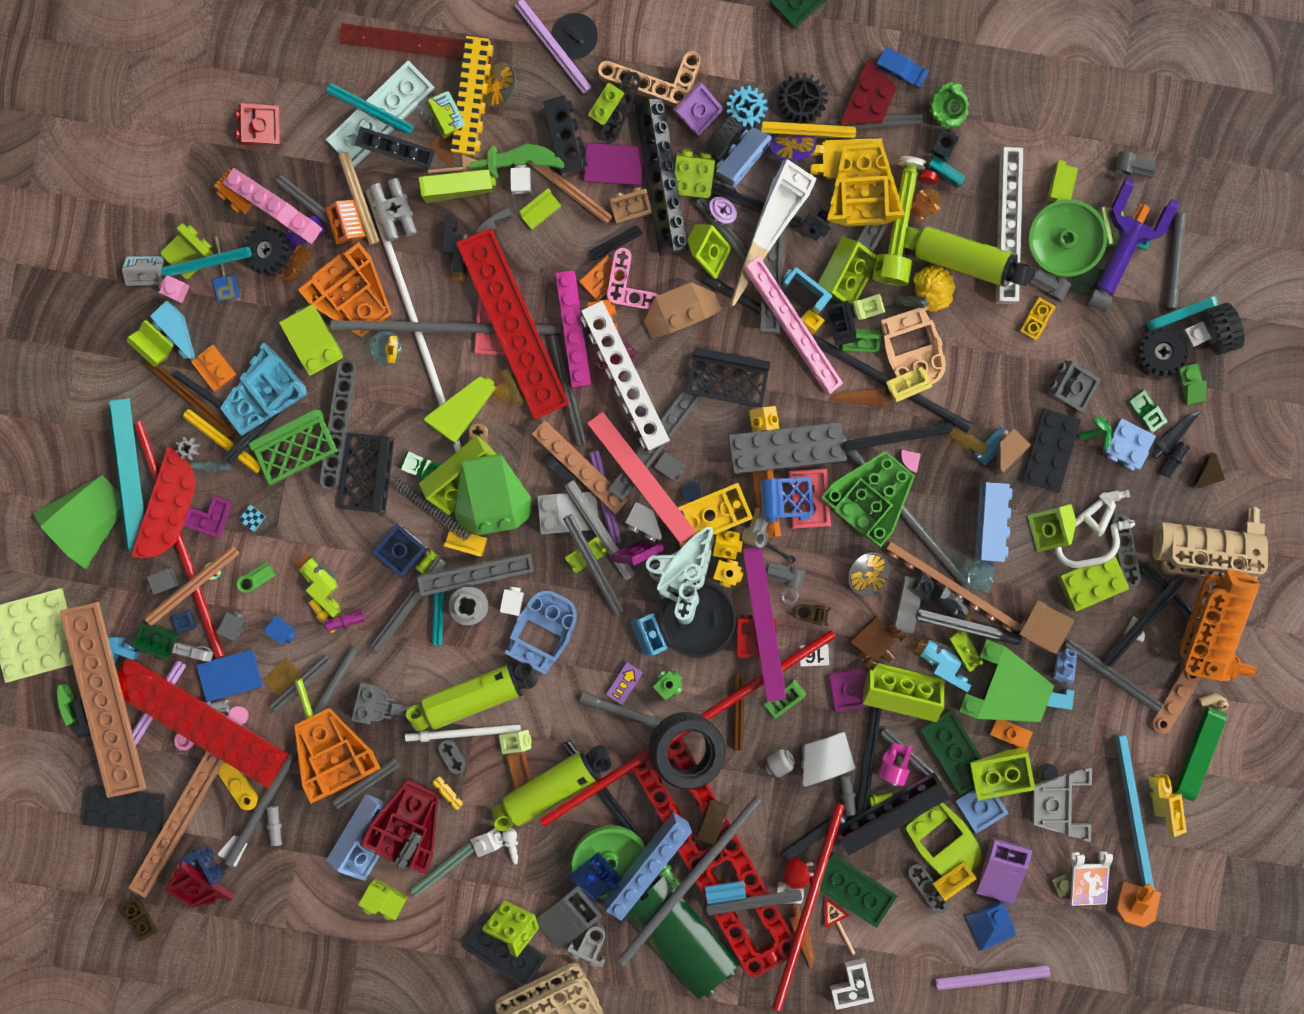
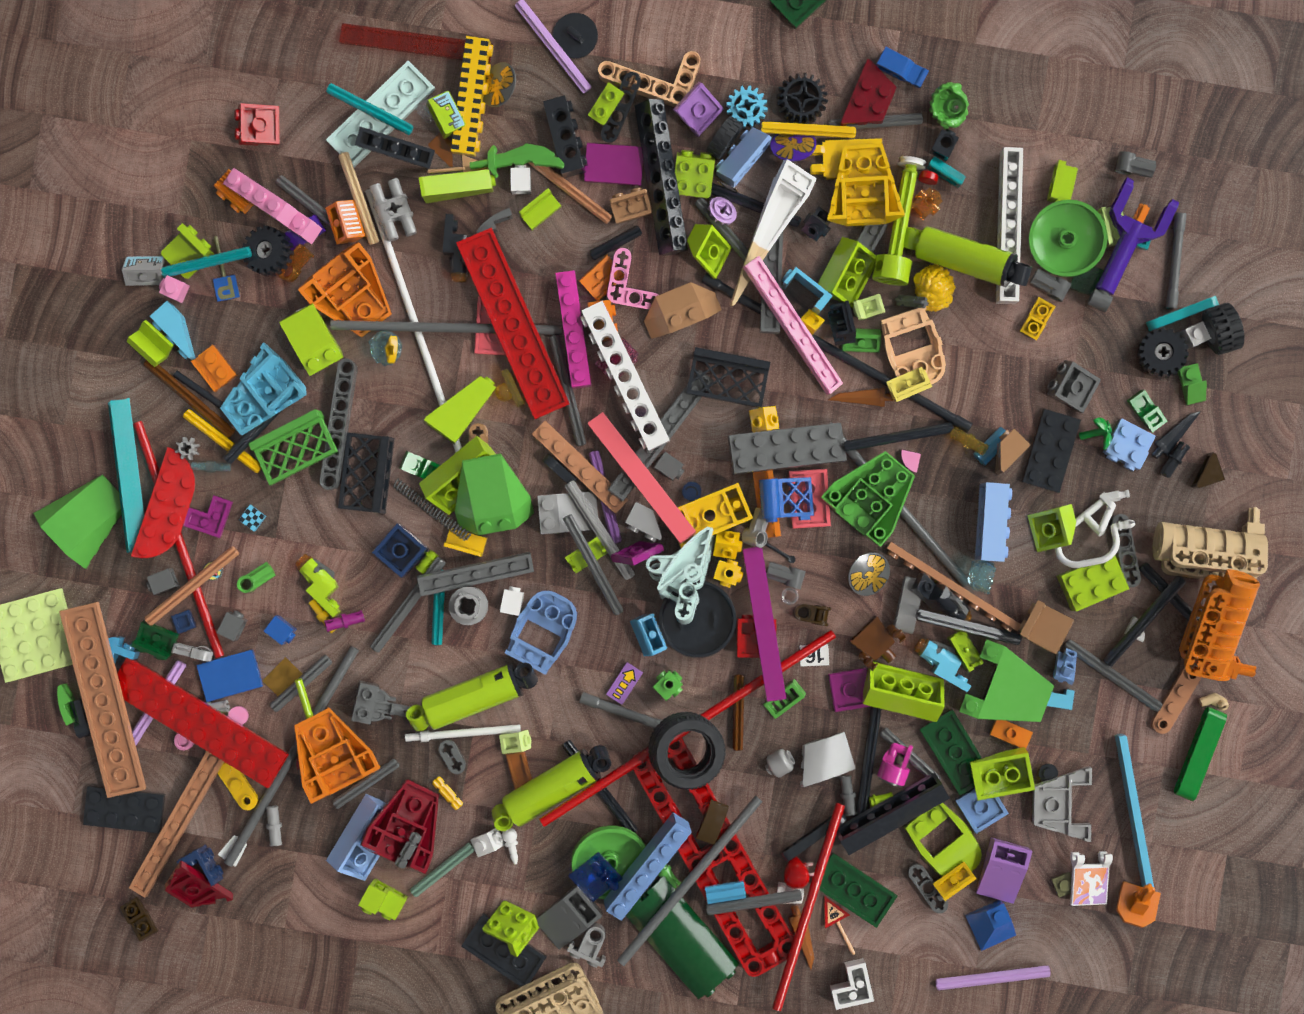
yellow plate [1148,774,1187,837] -> none

